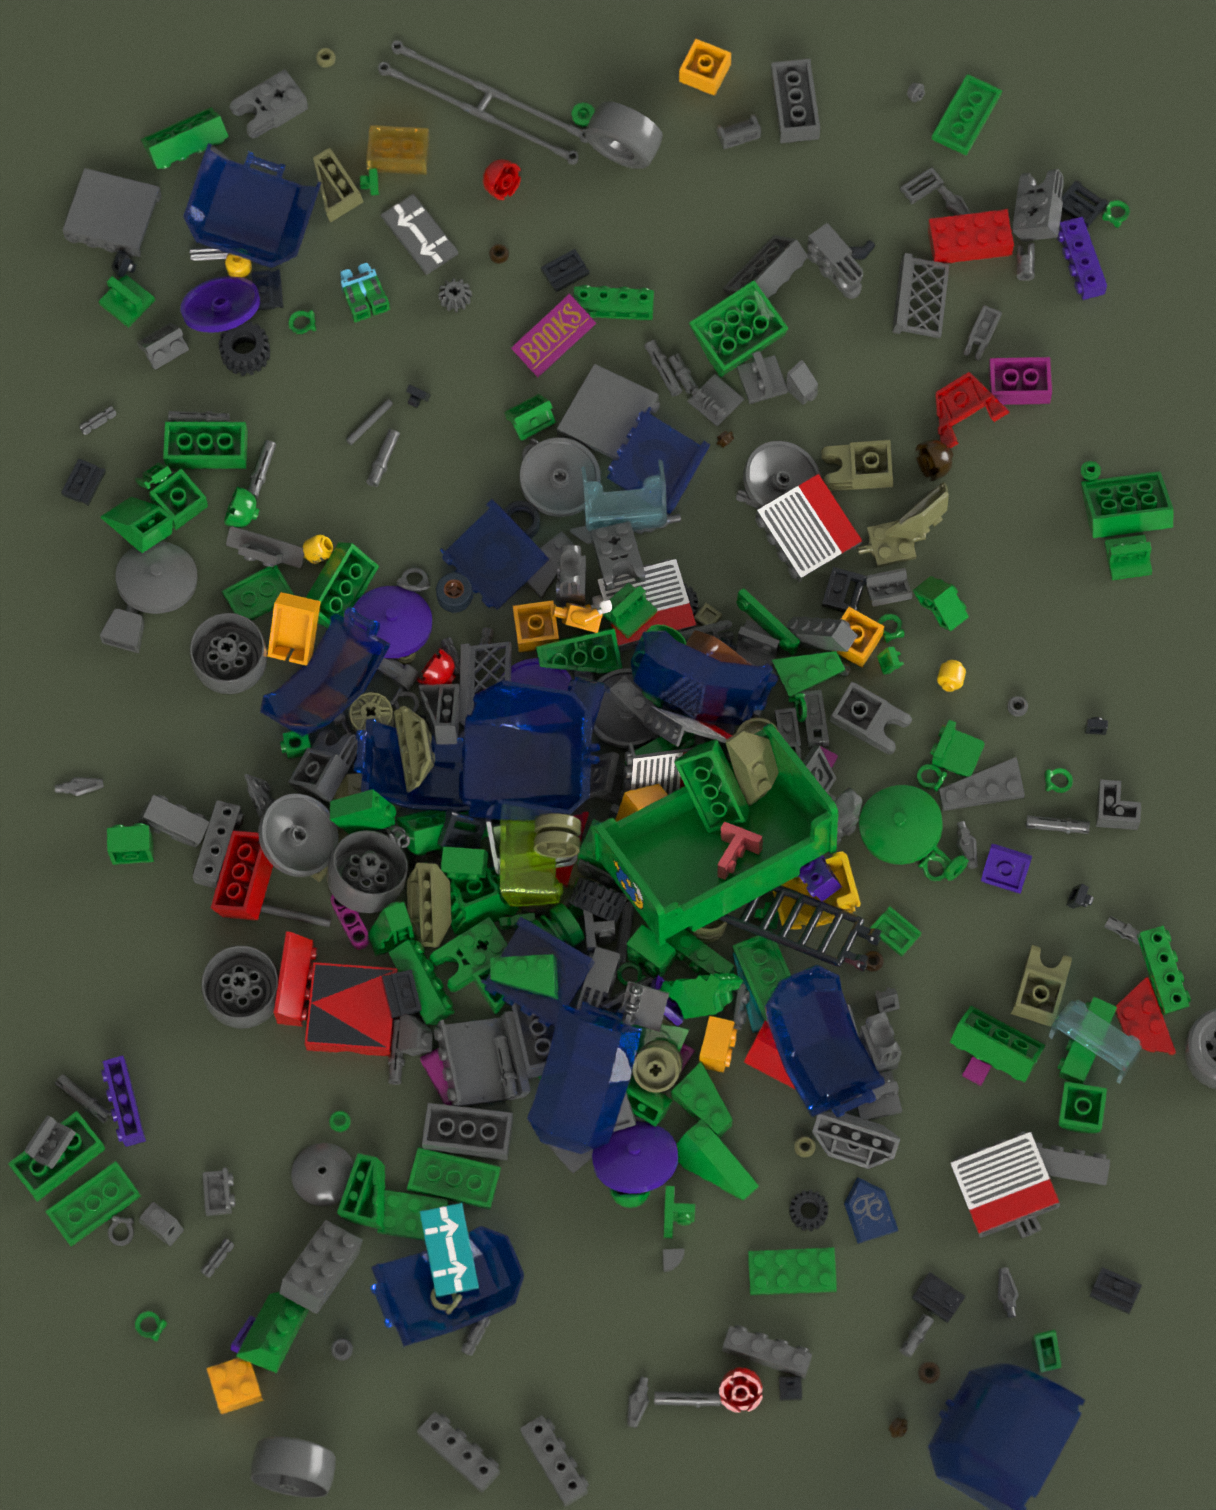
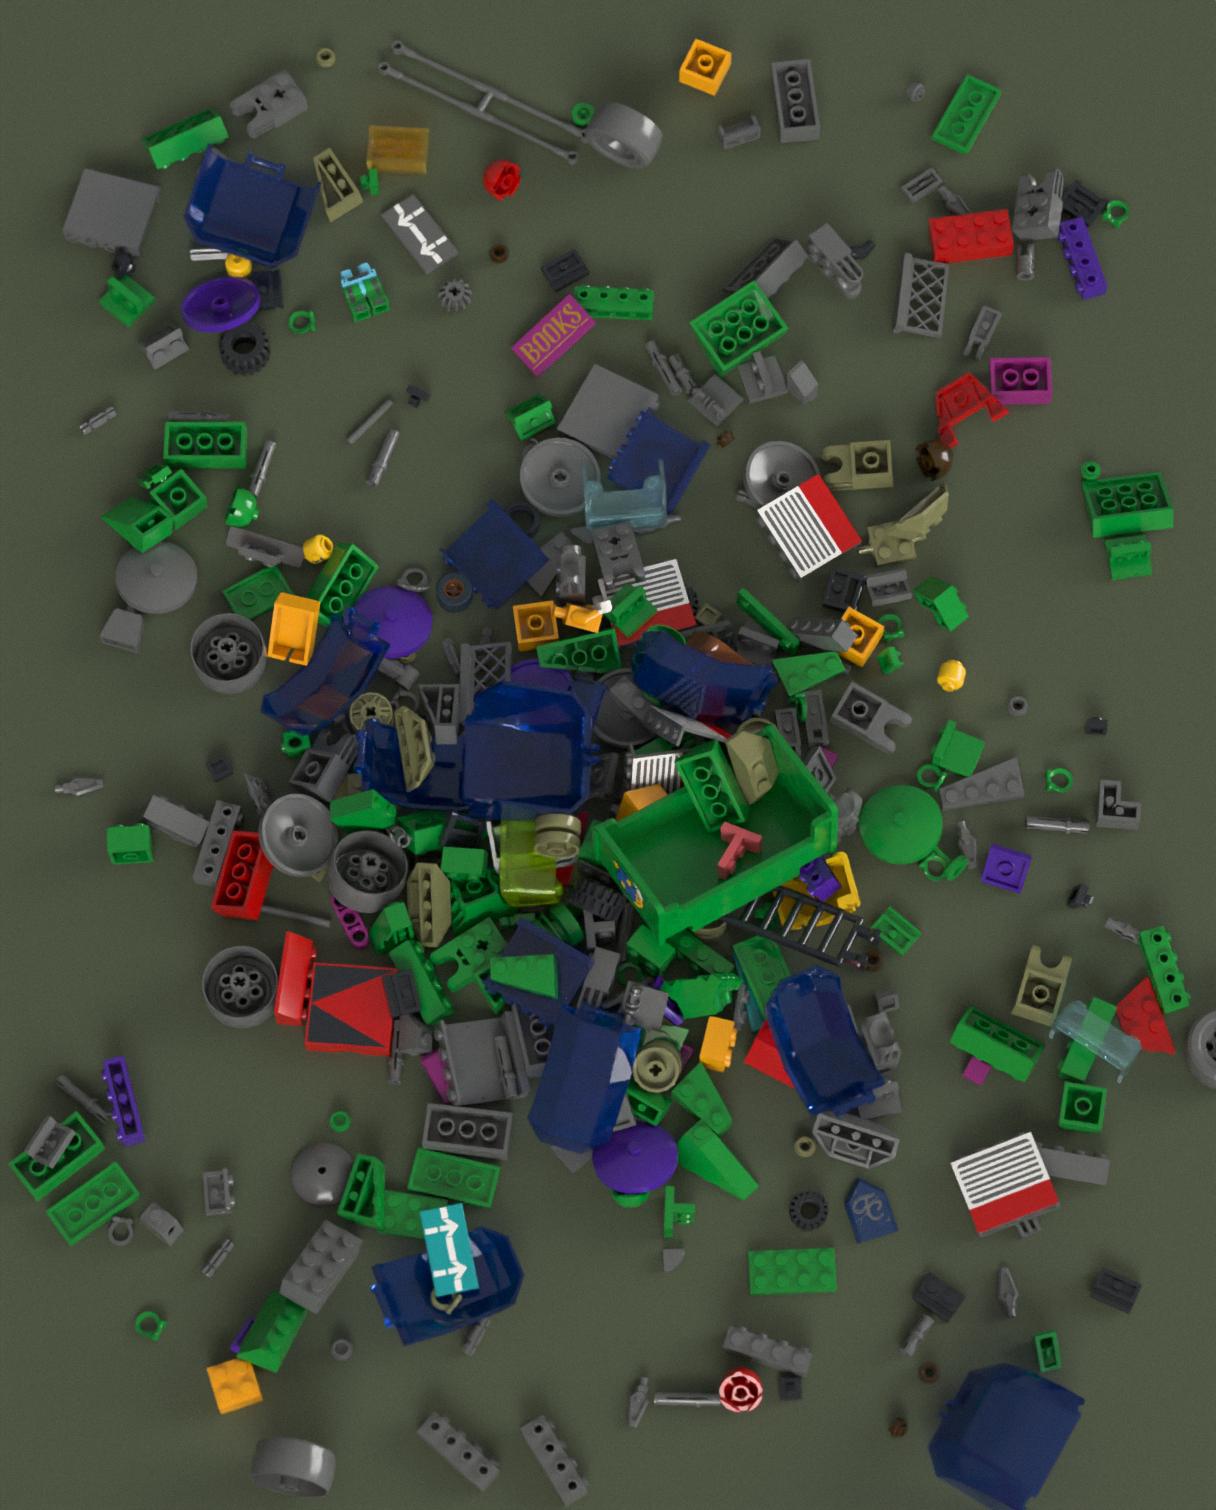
black plate [61,459,106,506] -> none
red cylinder [417,648,455,685] -> none
none -> black plate [206,754,234,783]

